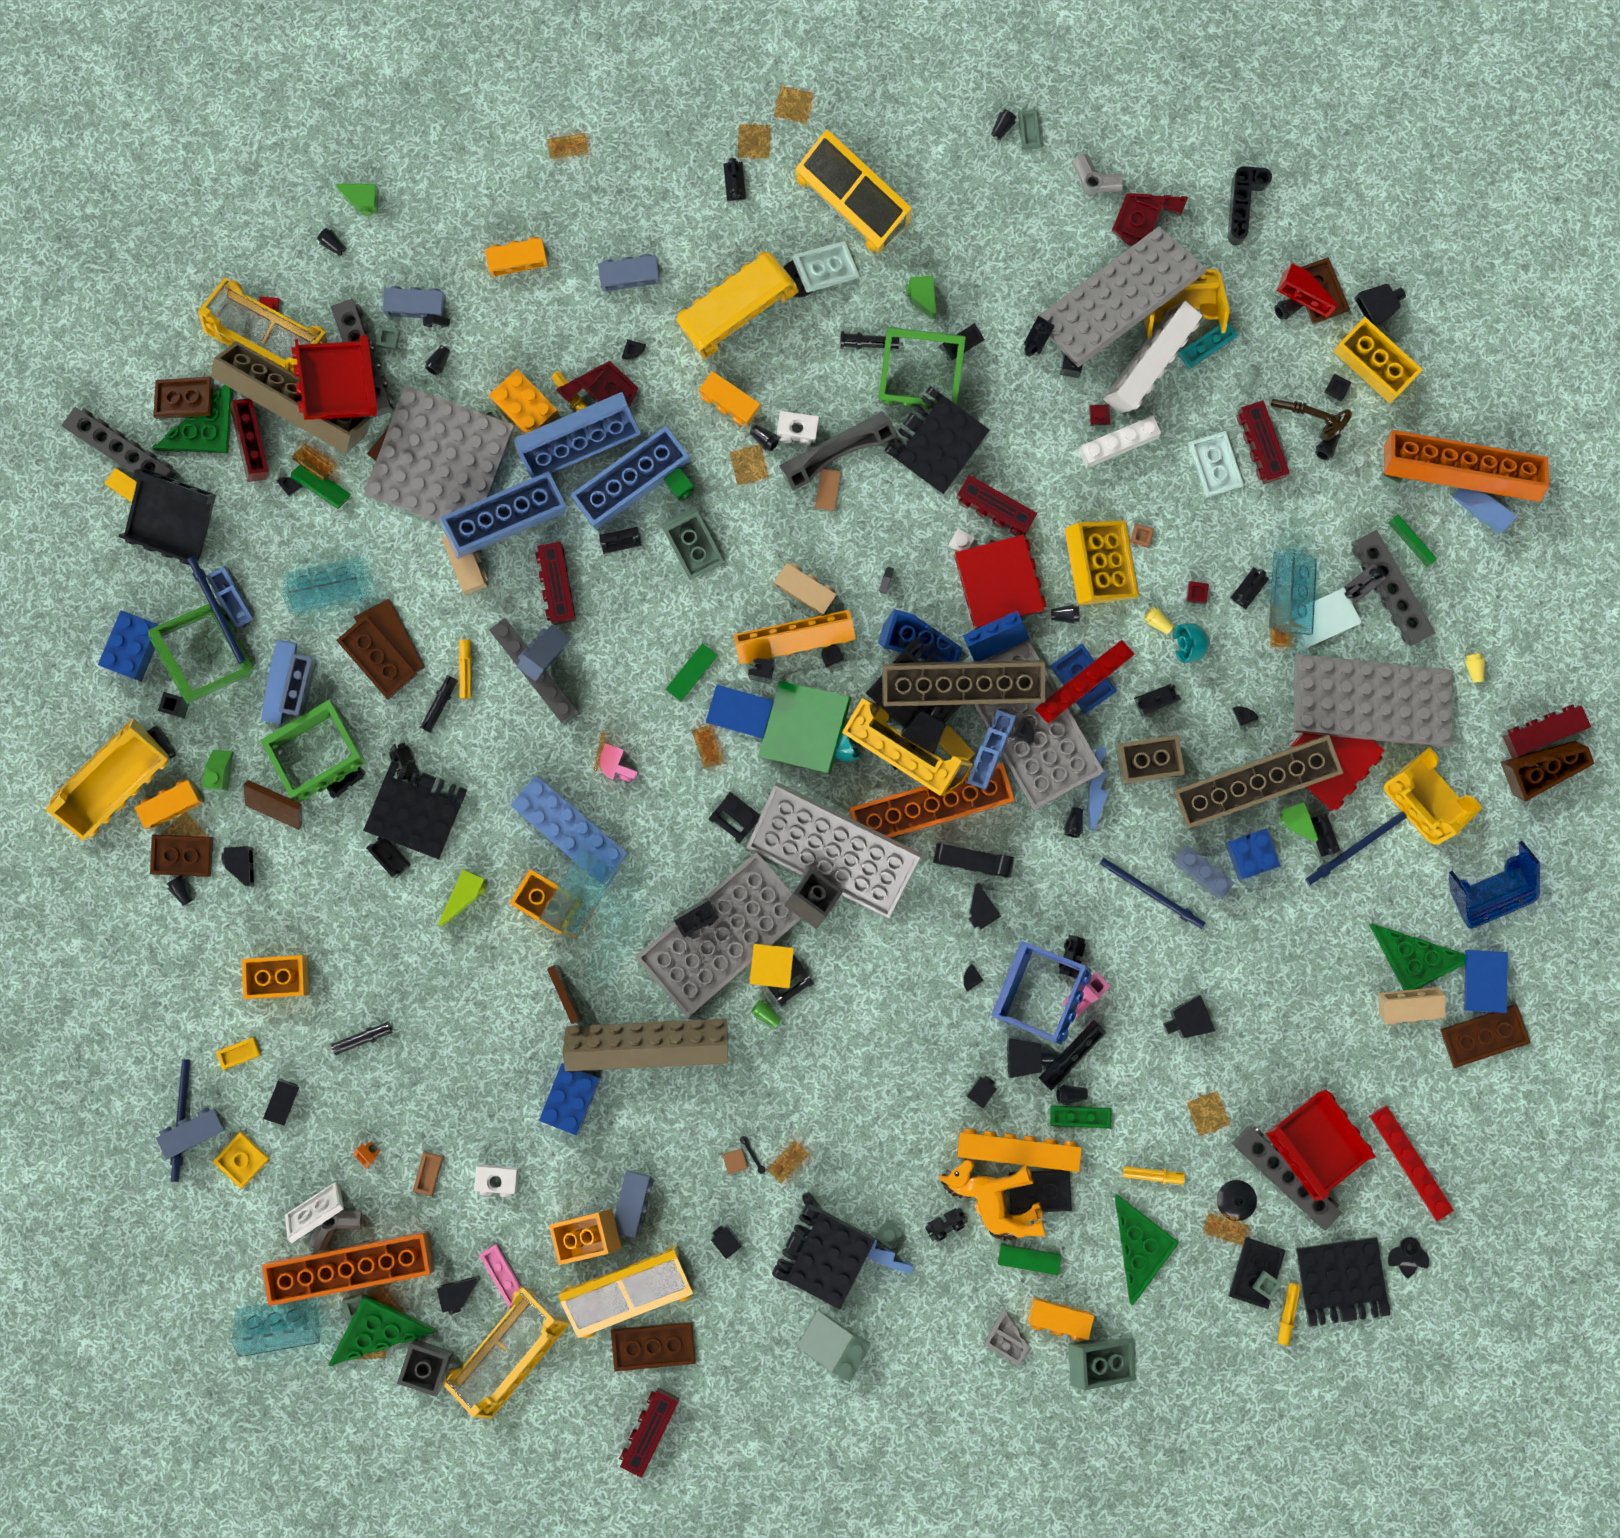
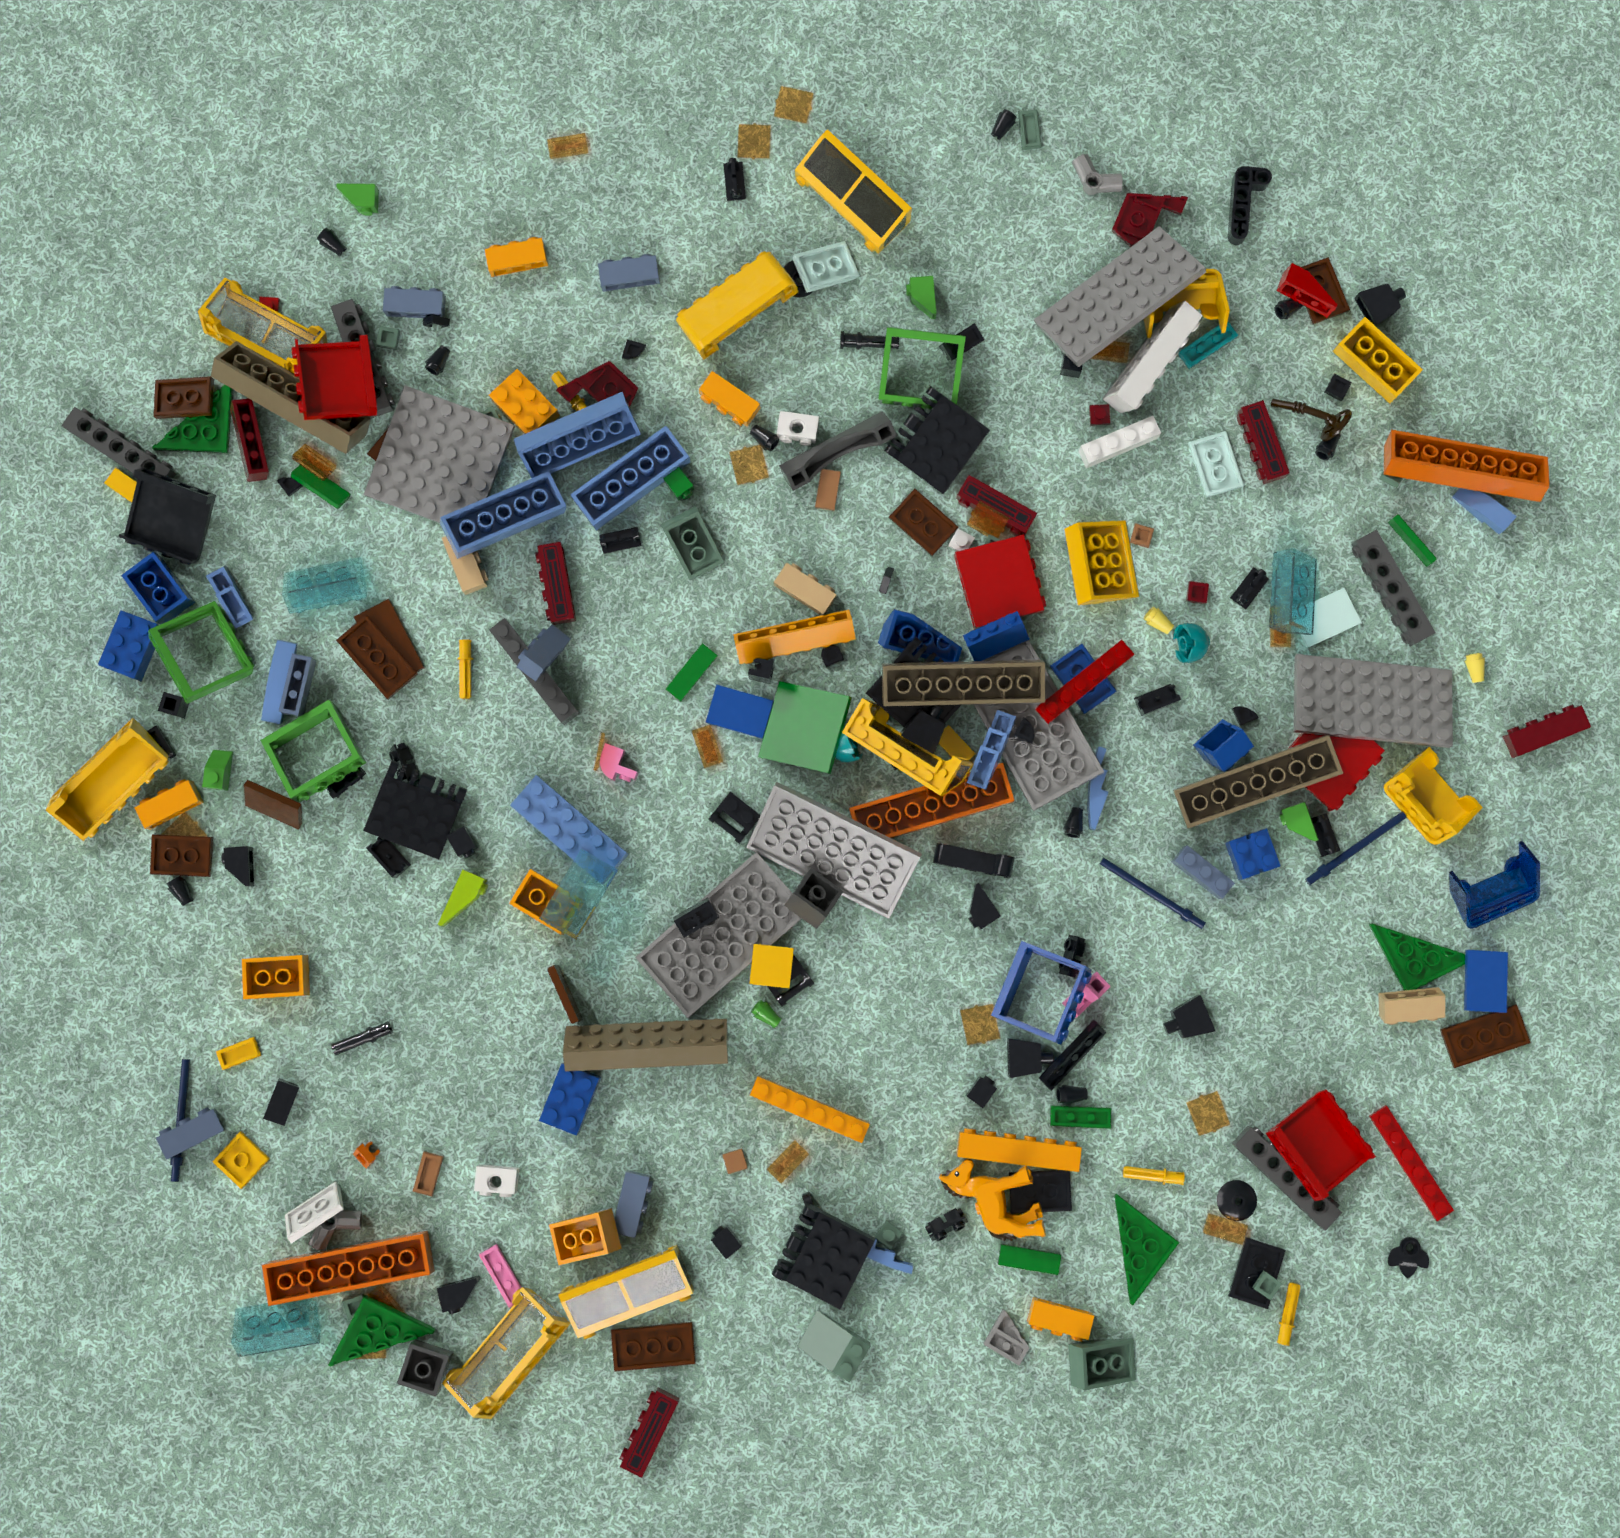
dark blue bar [187,556,246,664] -> none
black pin [420,675,458,733] -> none
black hinge [740,1136,765,1174] -> none
black tile [963,964,984,992] -> none
black hinge [1024,315,1055,357] -> none
black cone [1051,604,1080,624] -> none
dark tan brick [1115,735,1185,785] -> none
black hinge [1296,1237,1390,1327] -> none
black hinge [1344,563,1387,602] -> none
reddish brown wedge [1500,741,1595,802] -> none
none -> blue brick [121,552,195,624]
none -> black brick [446,826,478,859]
none -> light orange brick [750,1075,870,1143]
none -> reddish brown tile [889,489,959,556]
none -> clear orange piece [960,1004,1000,1045]
none -> clear orange piece [967,501,1009,538]
none -> clear orange tile [1090,341,1130,364]
none -> blue piece [1193,719,1254,772]

